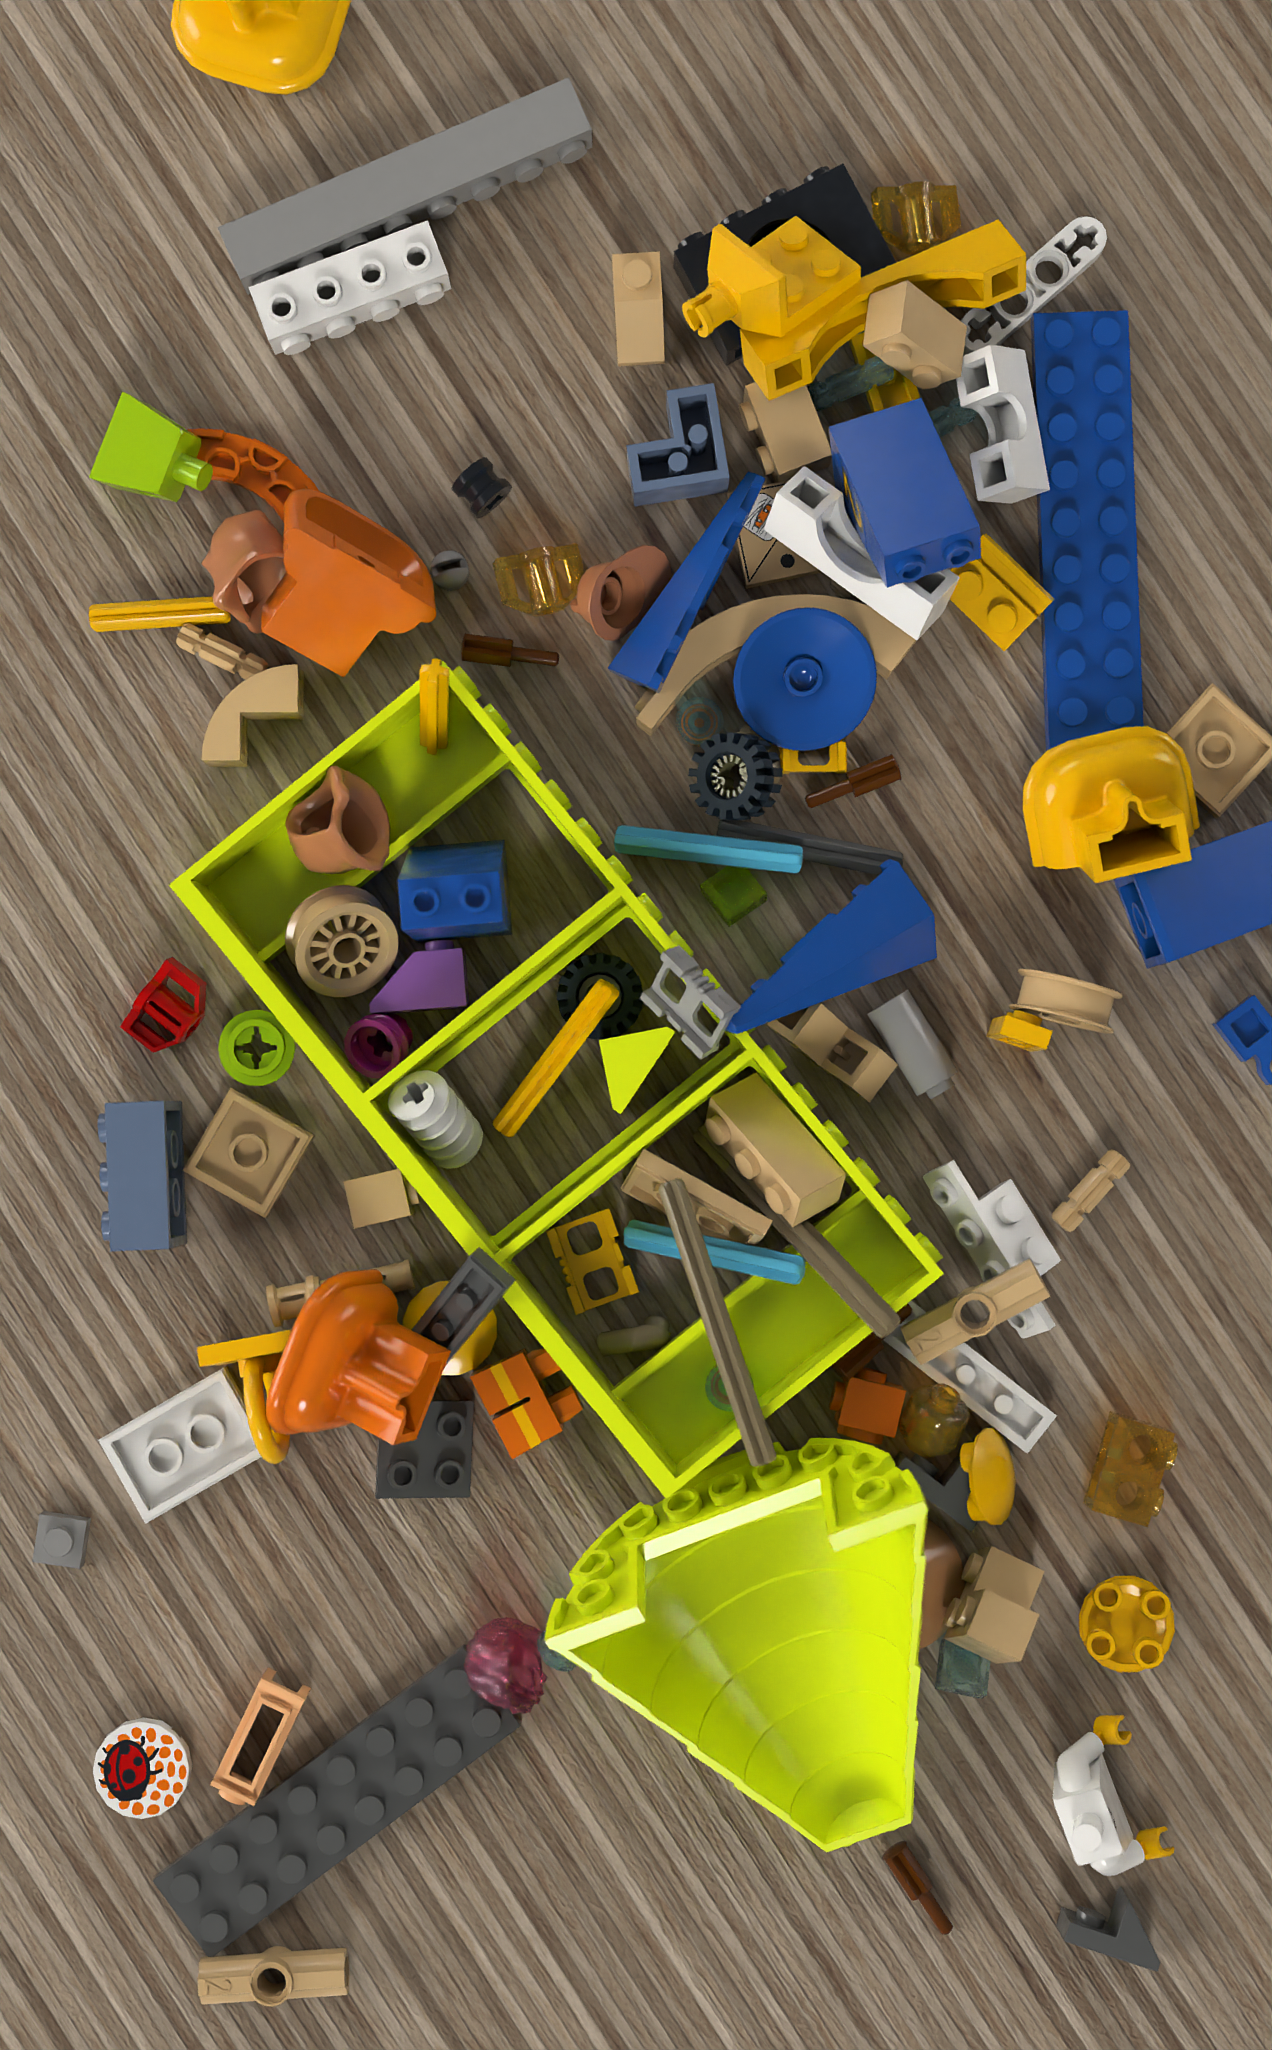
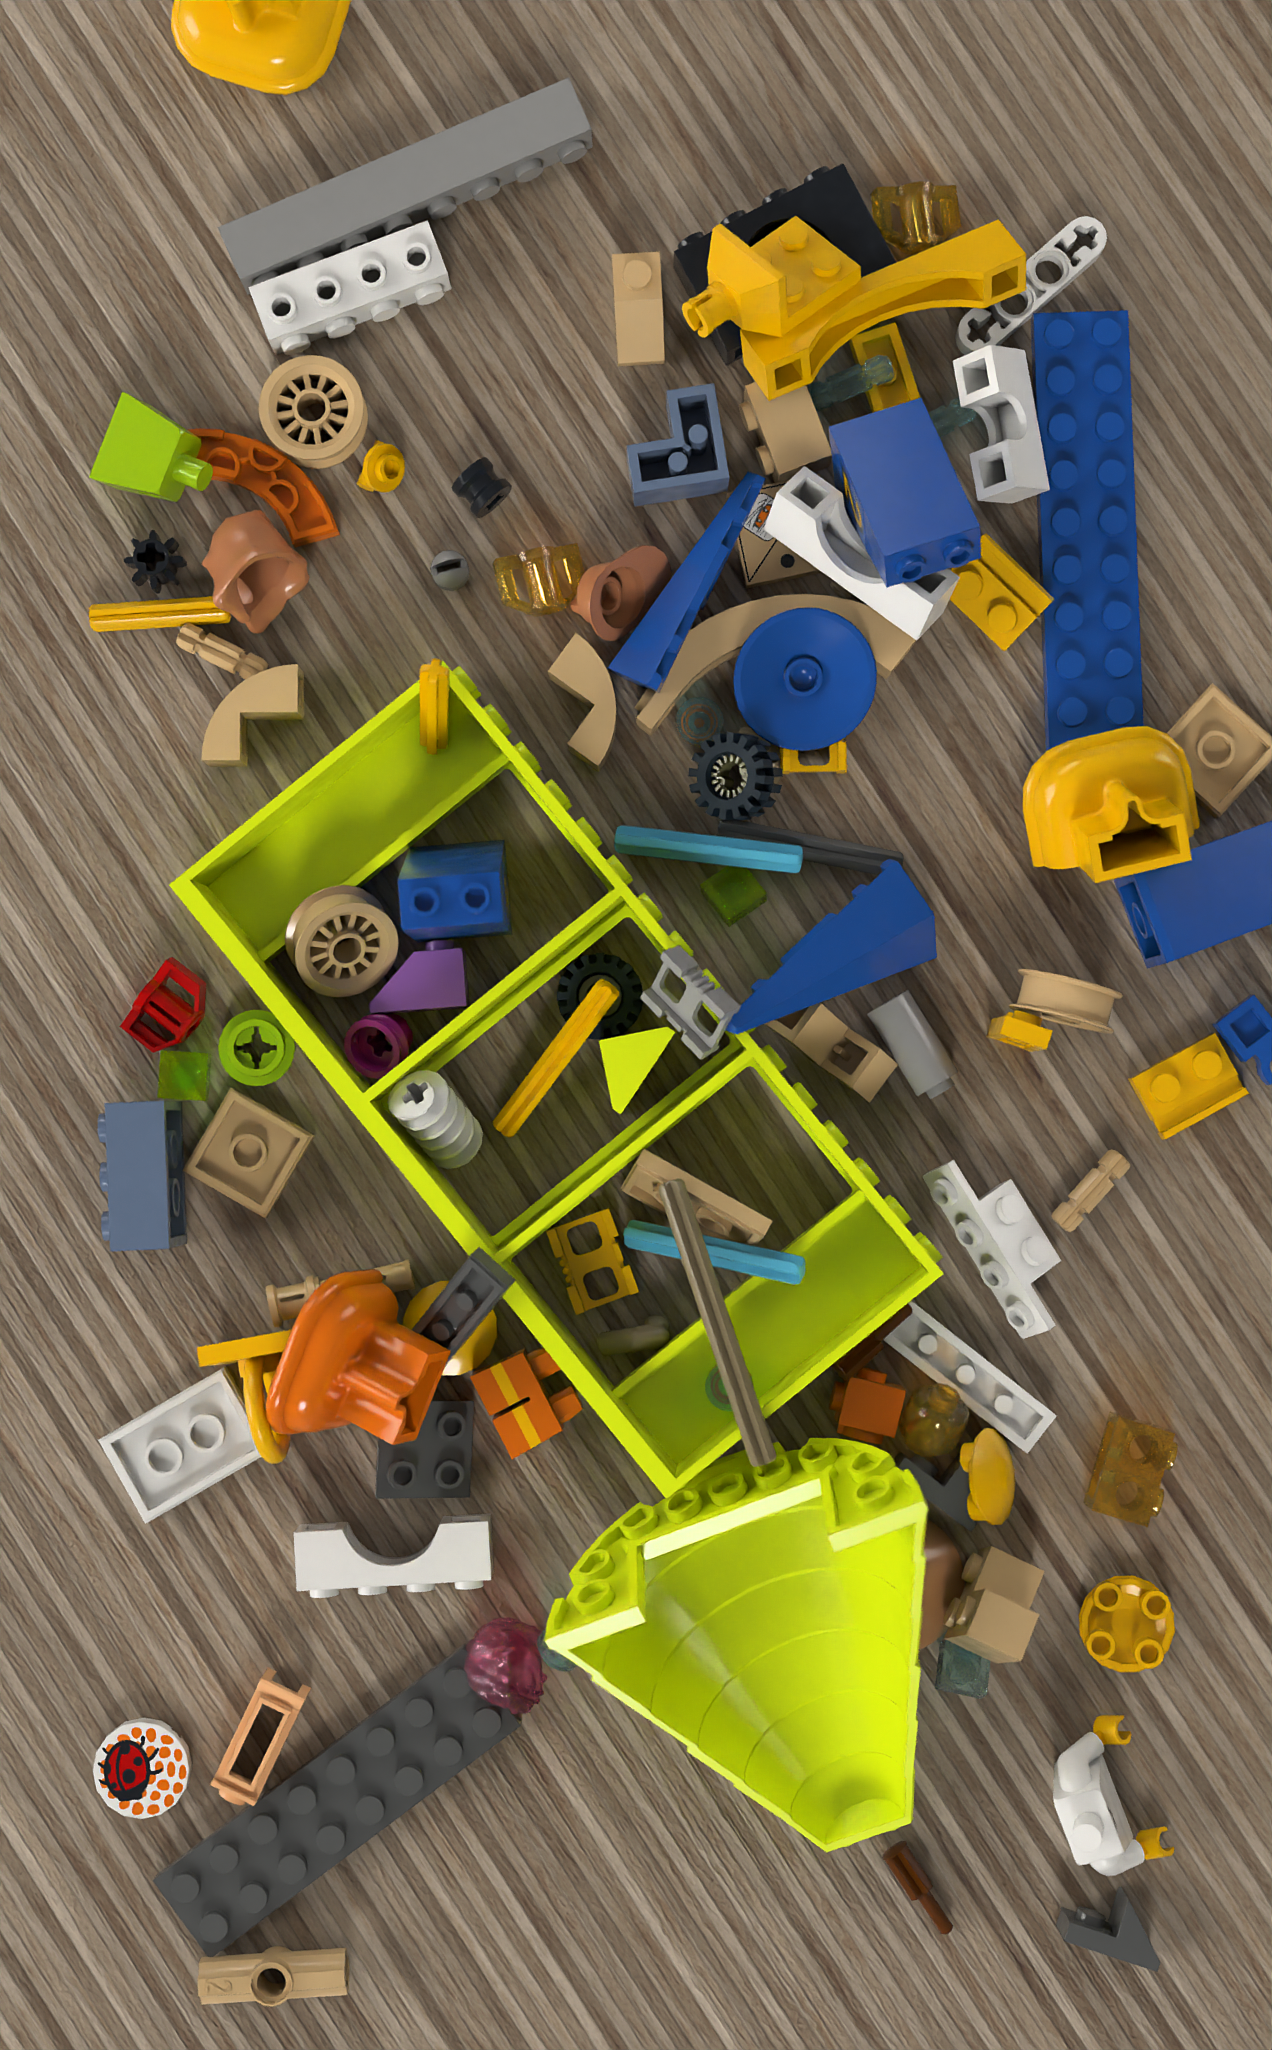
light grey plate [32,1511,91,1569] -> none
orange piece [261,489,437,678] -> none
nougat piece [285,765,391,874] -> none
tan brick [343,1169,420,1229] -> none
reddish brown axle [461,633,560,667] -> none
dark tan axle [693,1124,901,1338] -> none
tan brick [704,1073,847,1227] -> none
reddish brown axle [805,754,902,809] -> none
tan brick [863,280,967,390] -> none
tan piece [900,1258,1051,1365] -> none
none -> black gear [124,530,187,594]
none -> clear neon green plate [157,1050,211,1101]
none -> tan wheel [259,355,368,469]
none -> white arch [294,1514,494,1598]
none -> yellow plate [356,440,405,492]
none -> tan brick [548,633,617,772]
none -> yellow plate [1128,1033,1249,1140]

